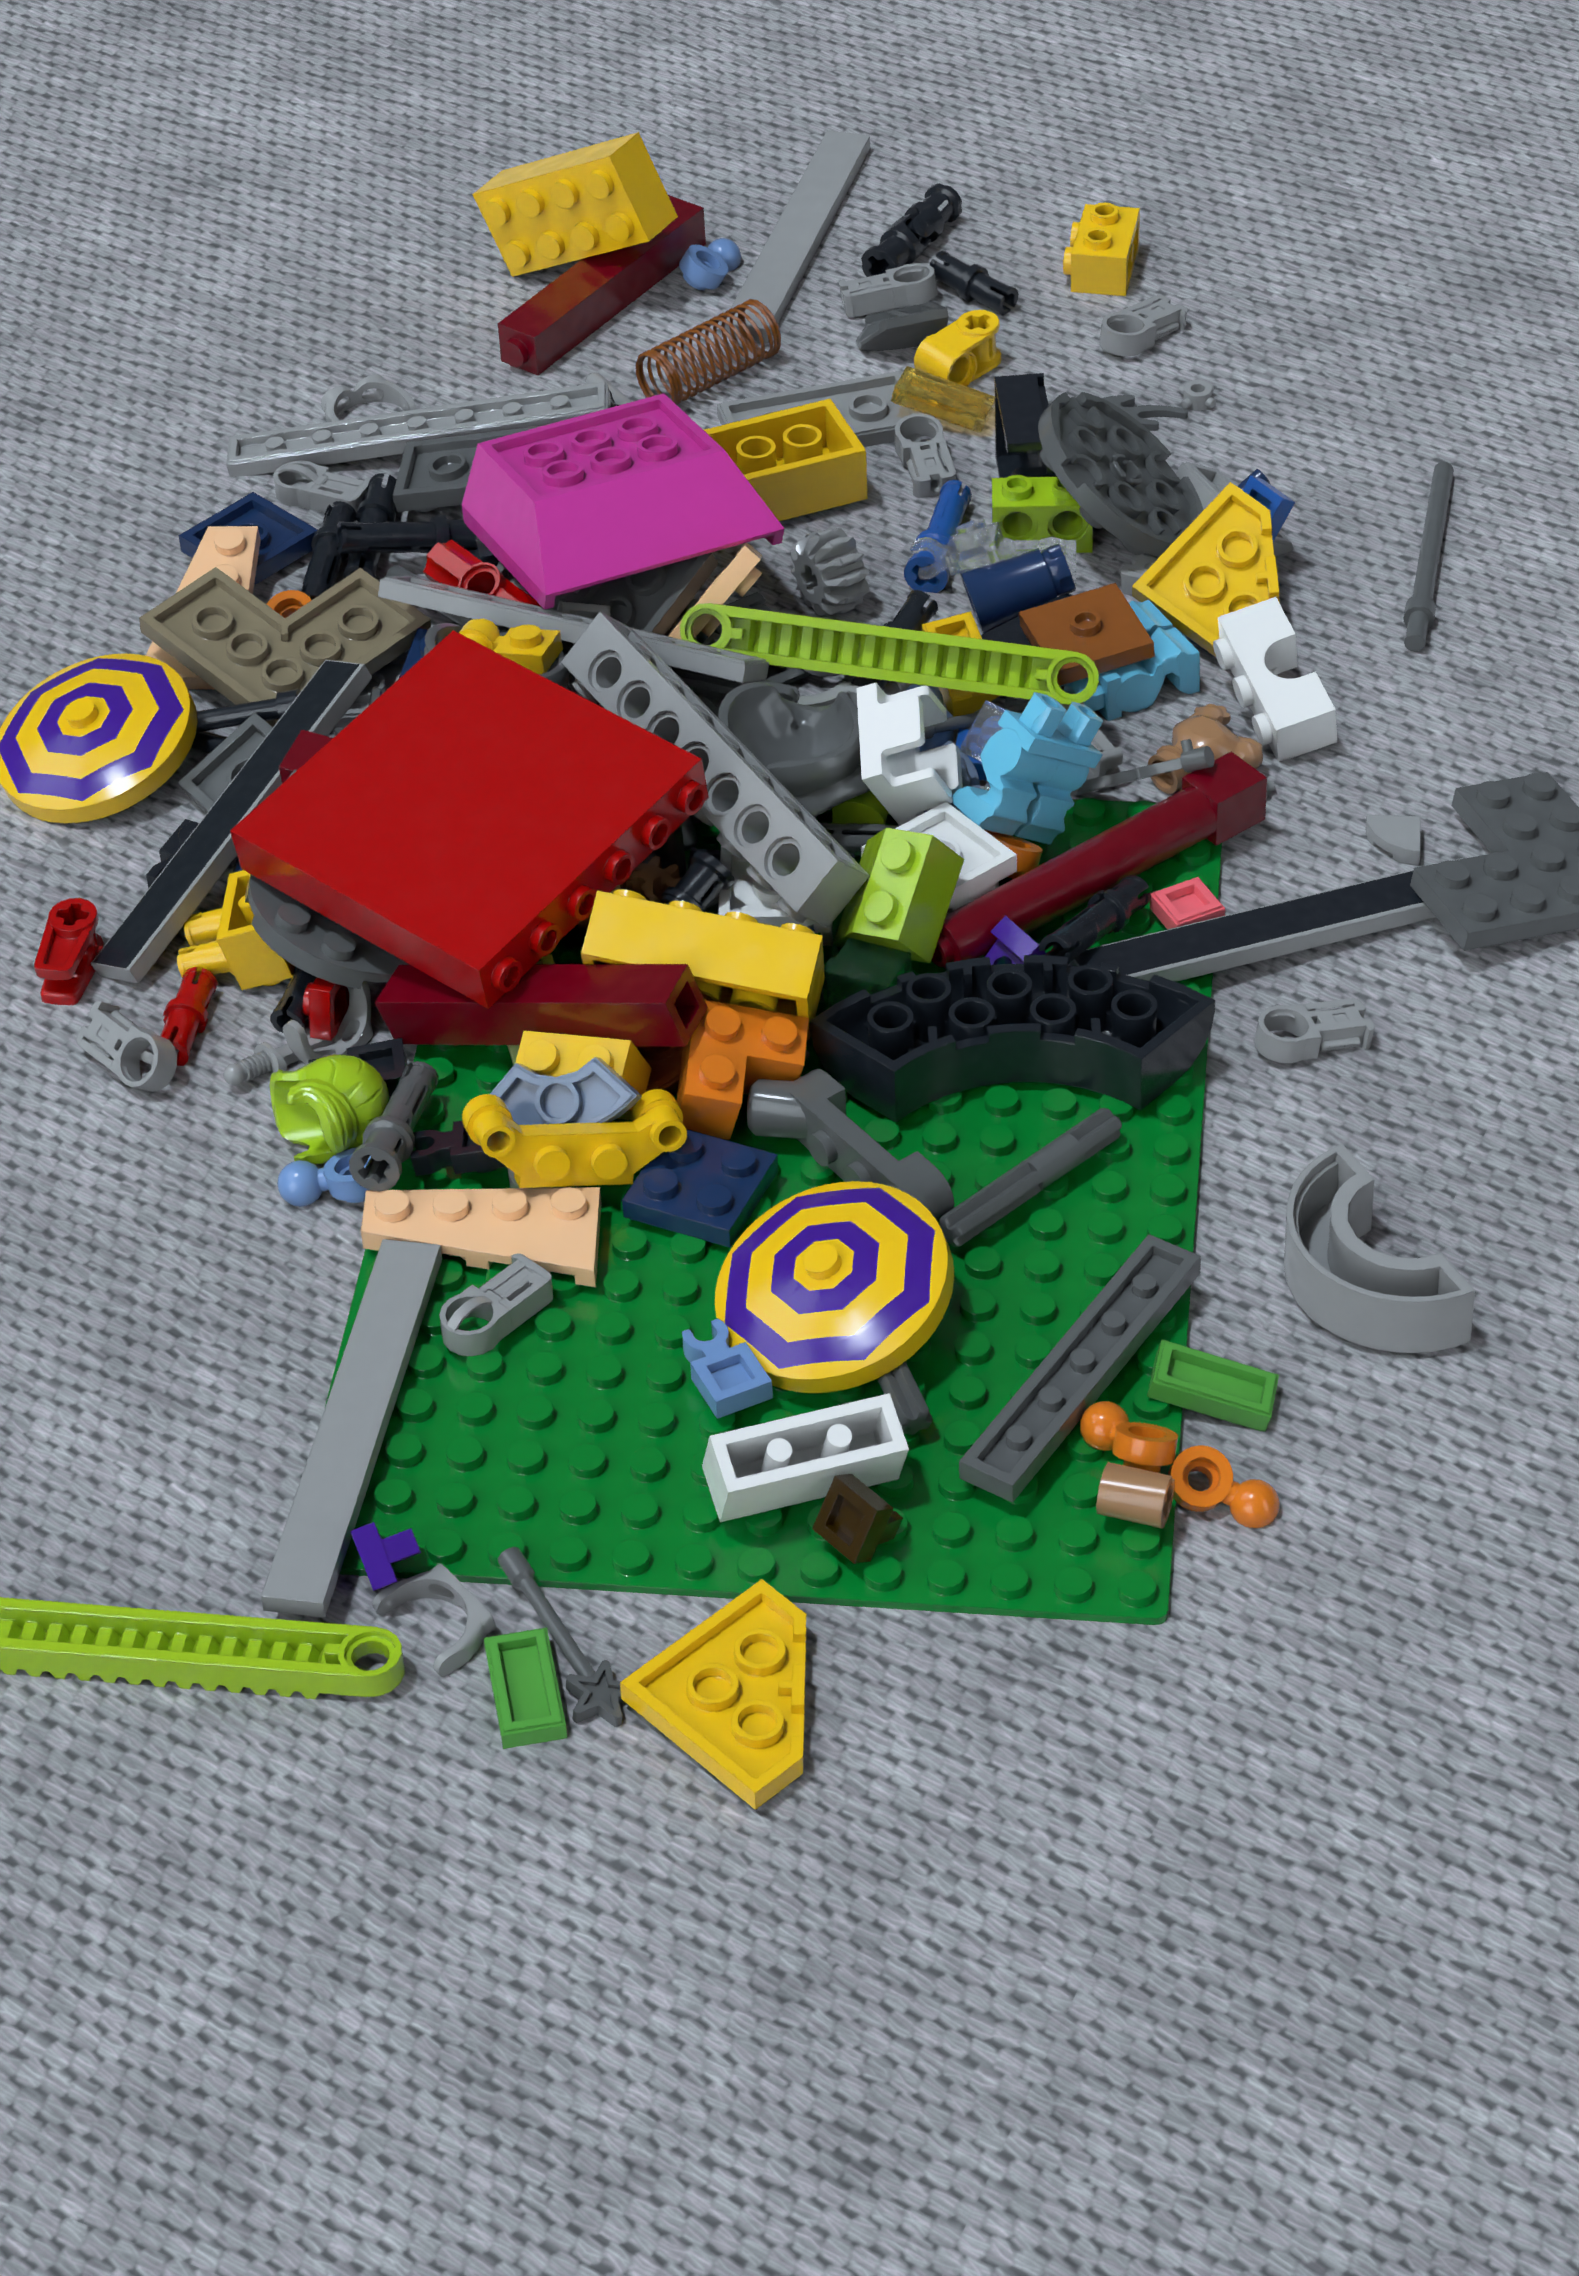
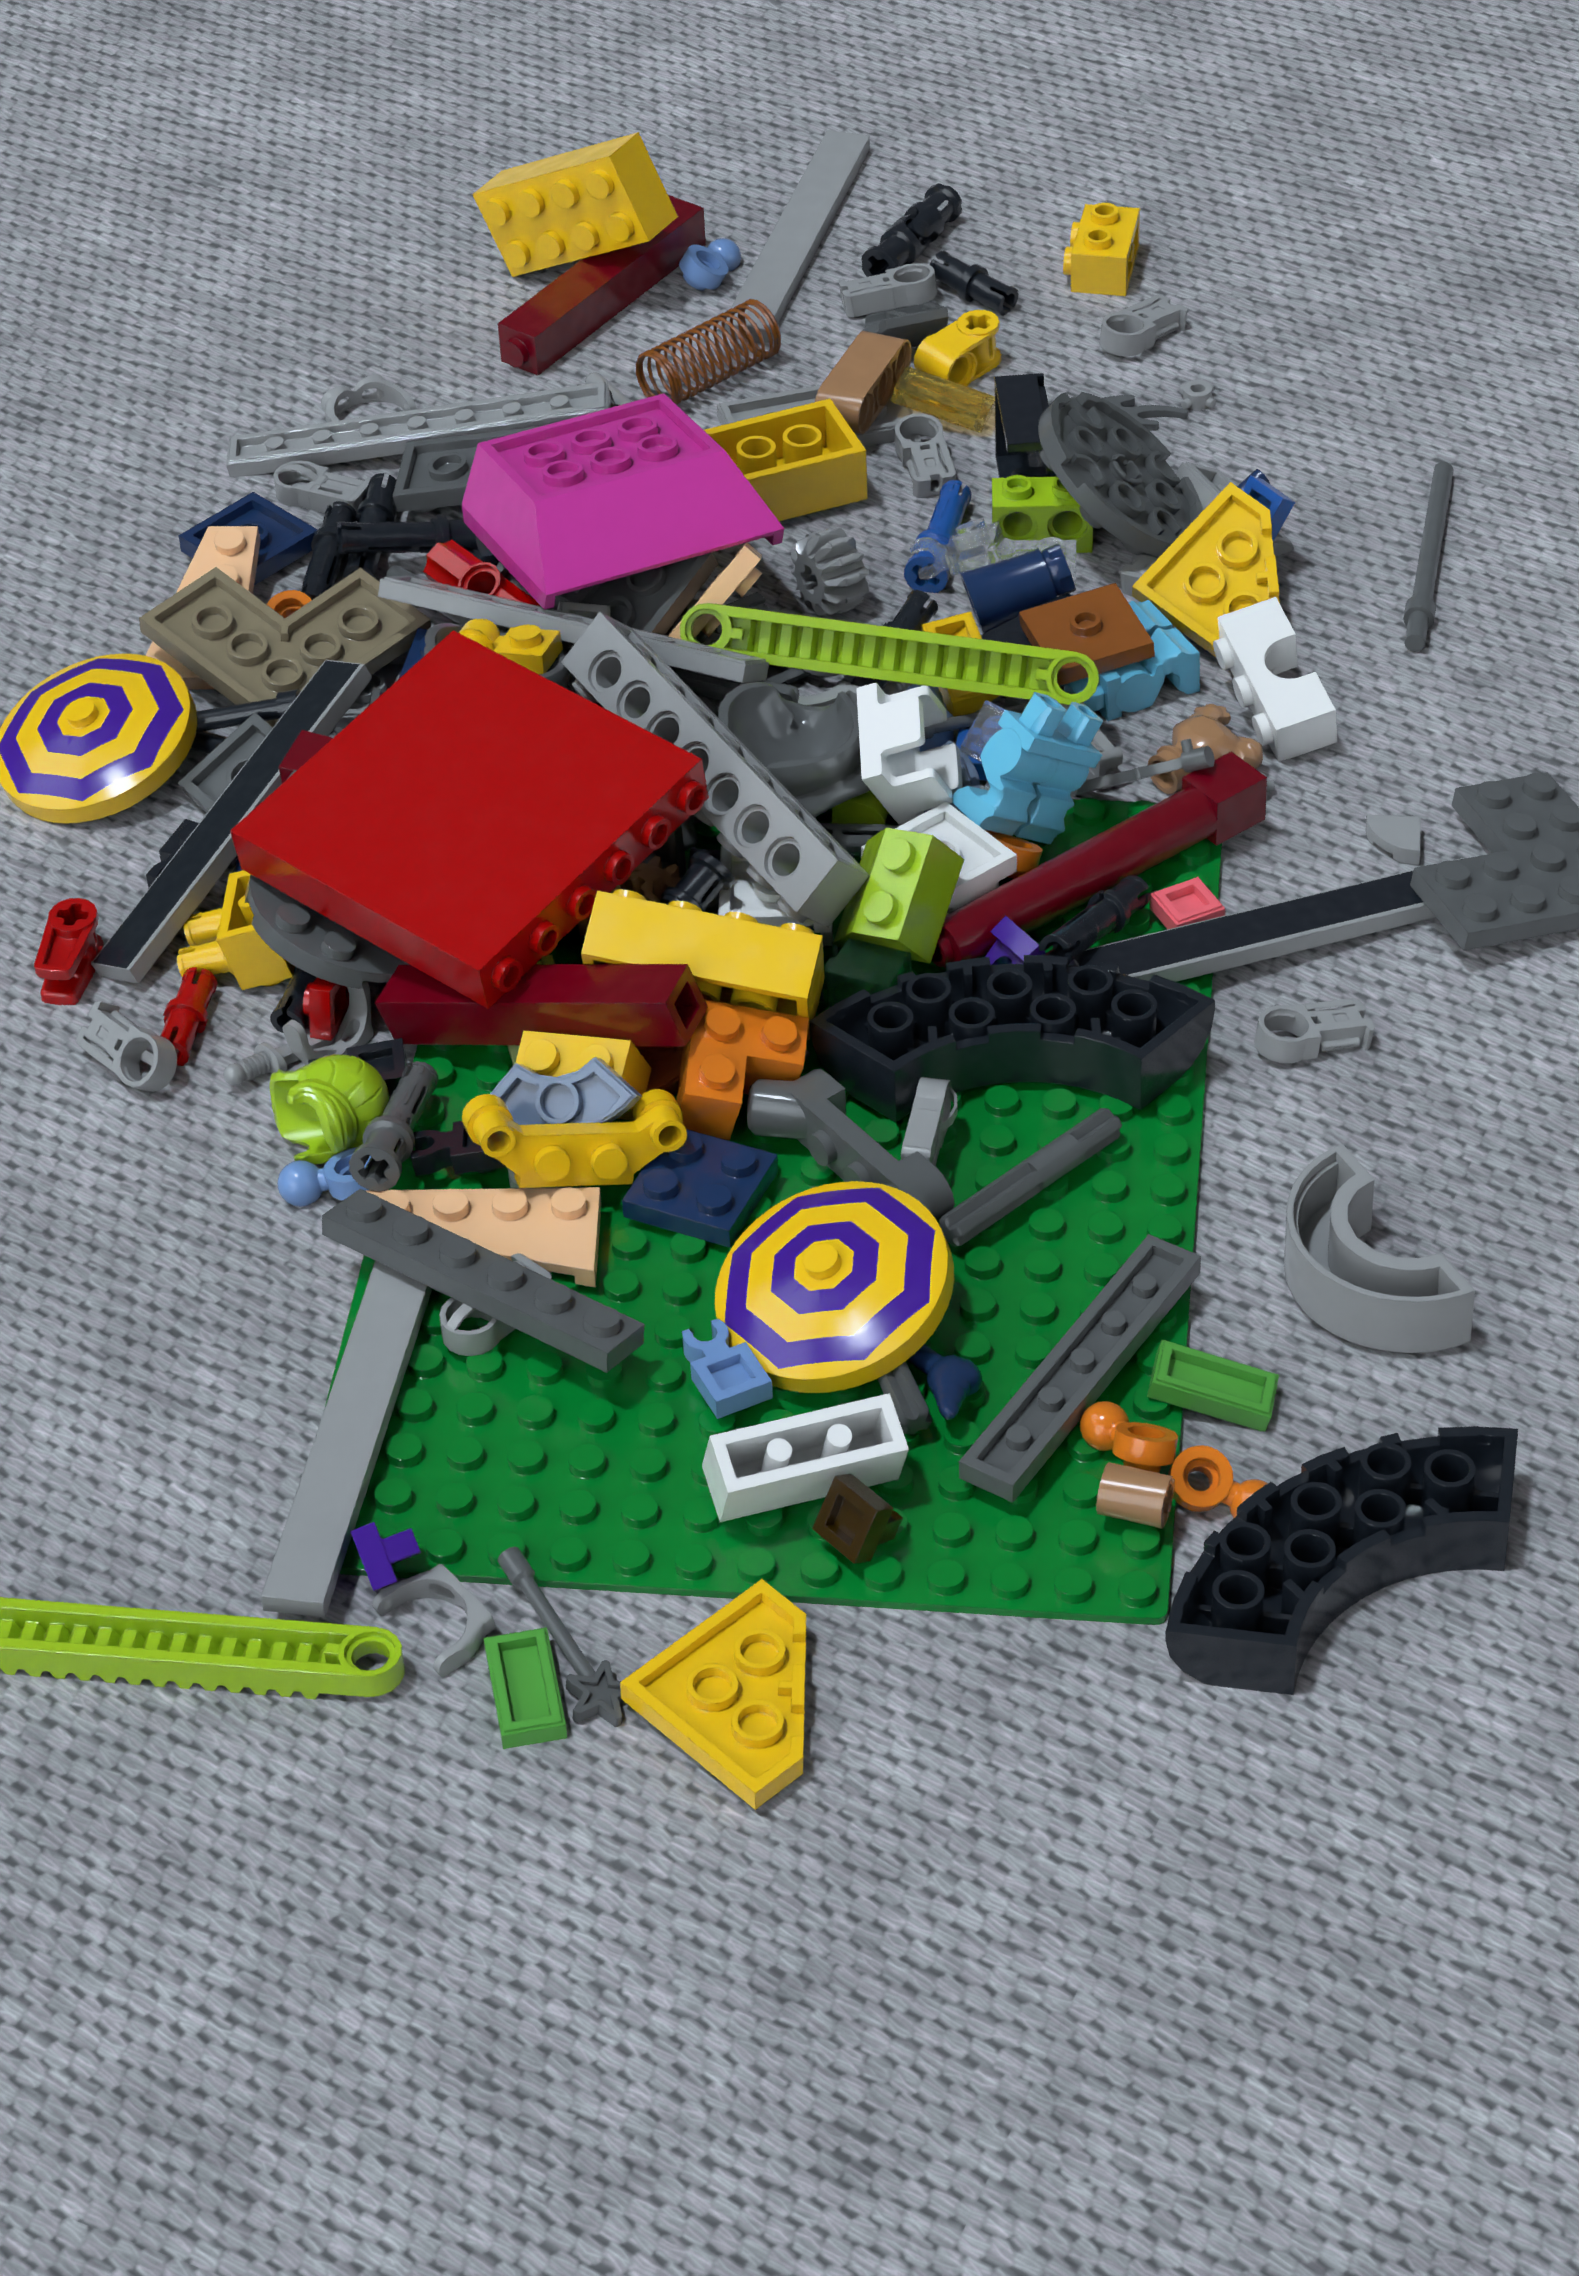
none -> dark grey plate [322,1189,644,1373]
none -> medium nougat beam [815,331,912,434]
none -> light grey piece [901,1077,958,1166]
none -> dark blue animal [908,1344,983,1420]
none -> black brick [1165,1426,1518,1695]

